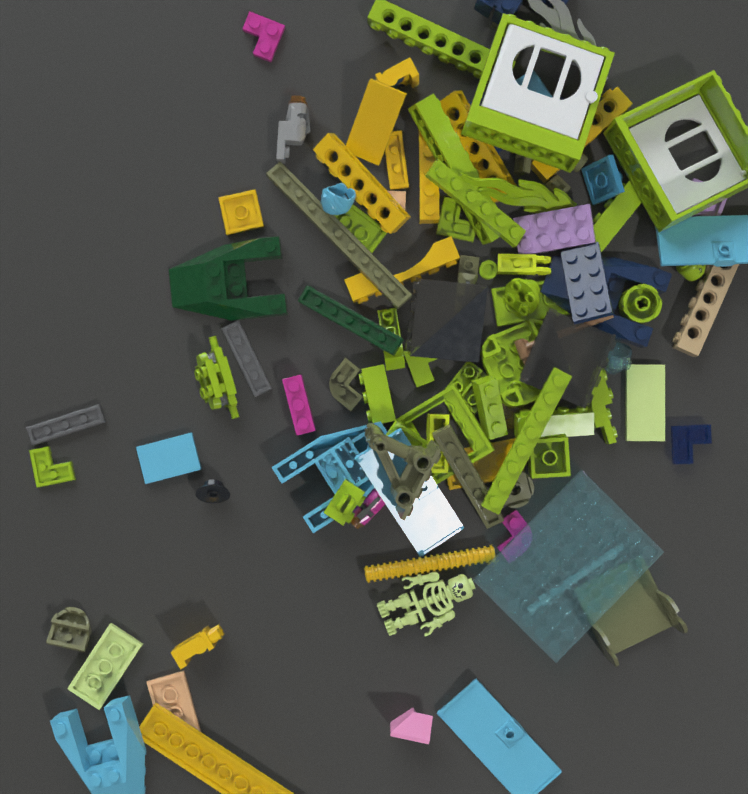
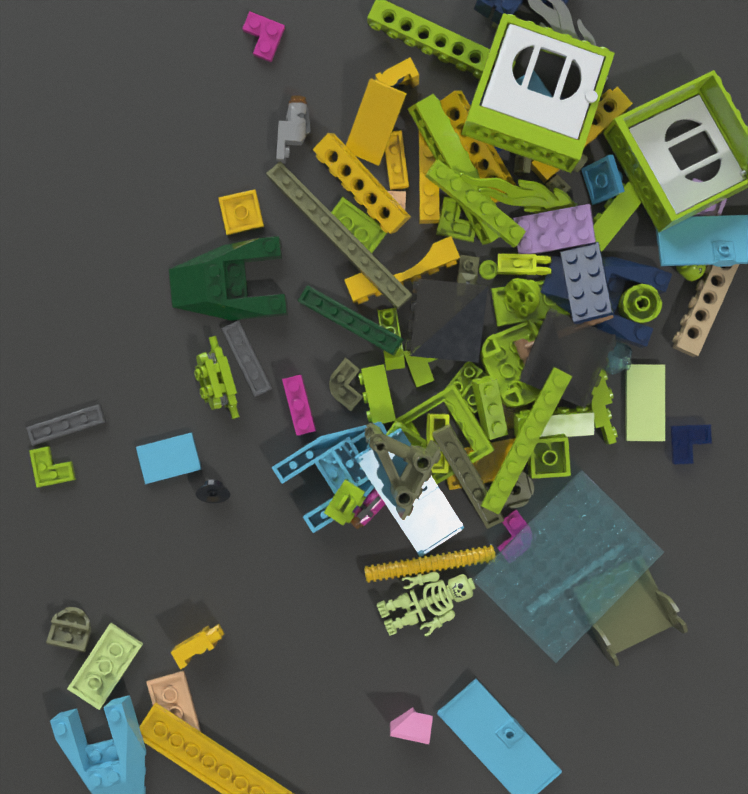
medium azure hair [321,183,356,215] -> none

